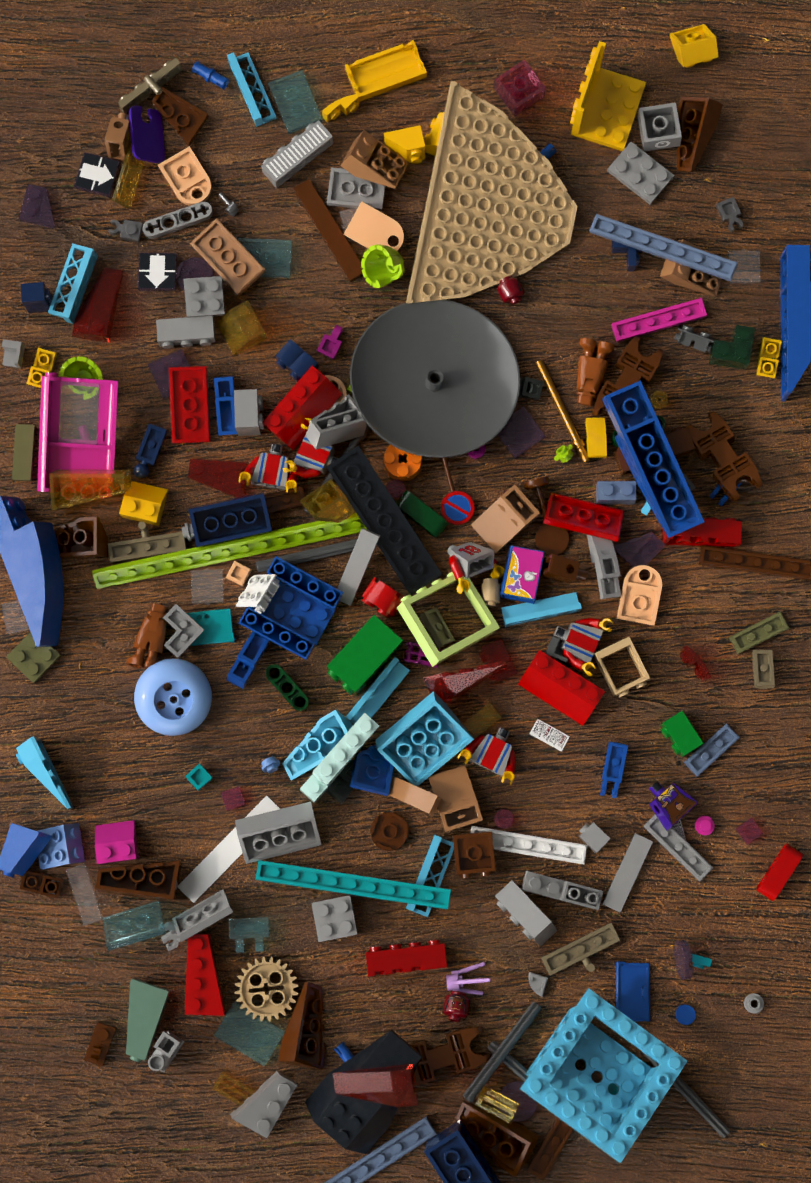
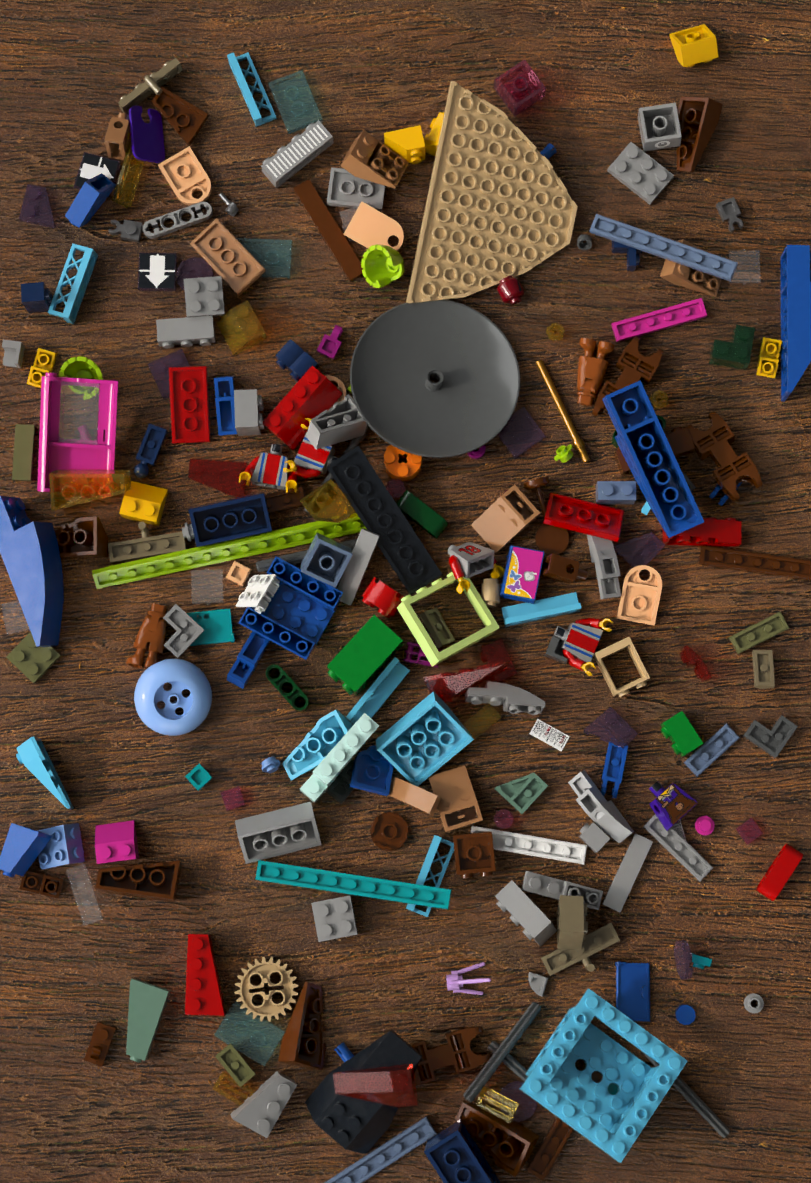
clear red wedge [72,268,123,343] -> none
clear light blue tile [102,901,166,951] -> none
light grey hips [148,1030,185,1072] -> none
light grey tile [158,889,233,951] -> none
white sticker [178,796,280,903] -> none
blue pin [192,61,229,90] -> none
clear light blue plate [229,917,269,953] -> none
yellow slope [322,94,360,123] -> none
yellow gear [345,40,427,102] -> none
red wedge [366,940,447,977] -> none
piece [430,457,475,525] -> none
dark red head [443,991,470,1022] -> none
torso [457,727,516,785] -> none
pearl dark grey slope [518,377,543,400] -> none
red slope [518,650,605,726] -> none
yellow bracket [570,41,646,151] -> none
yellow slope [585,418,607,458] -> none
dark grey hinge [674,325,714,353] -> none
none -> blue slope [65,173,116,228]
none -> olive plate [215,1043,256,1087]
none -> sand blue brick [300,533,353,588]
none -> light grey slope [465,681,545,715]
none -> sand green wing [495,773,548,815]
none -> clear yellow plate [546,323,565,341]
none -> dark tan brick [557,895,588,950]
none -> light grey slope [568,770,634,843]
none -> dark grey hinge [577,234,592,250]
none -> clear purple wing [583,707,638,748]
none -> dark grey plate [743,715,798,758]

